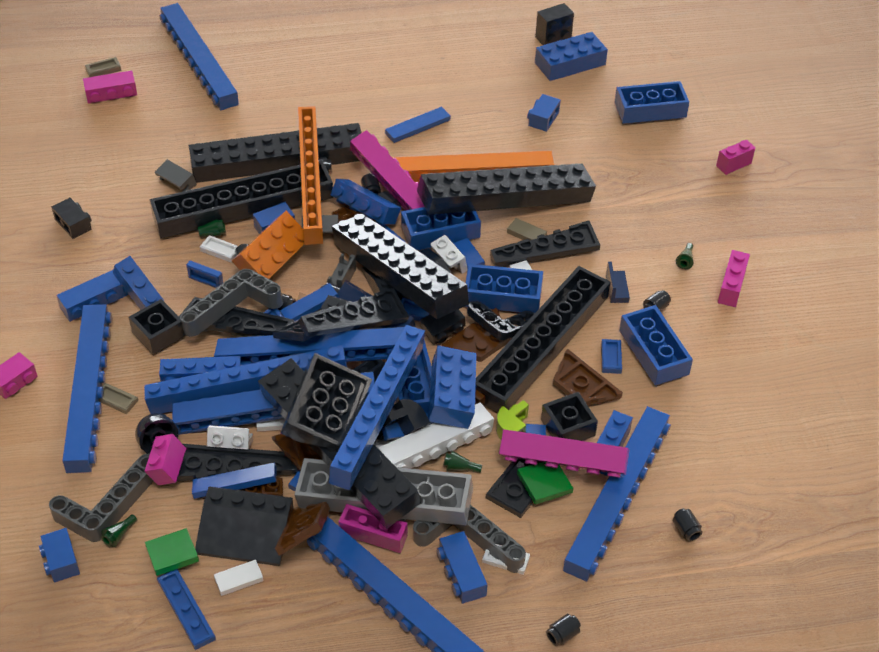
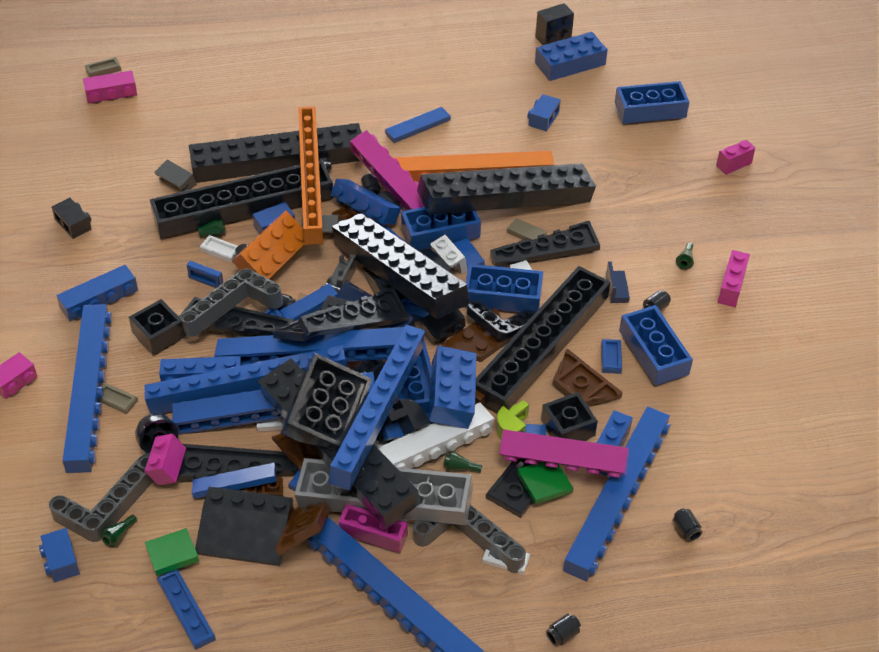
blue brick [113,256,164,310] -> none
blue brick [159,3,239,111] -> none
white bracket [207,426,253,449] -> none
white tile [214,560,263,596] -> none
blue brick [437,531,488,604] -> none

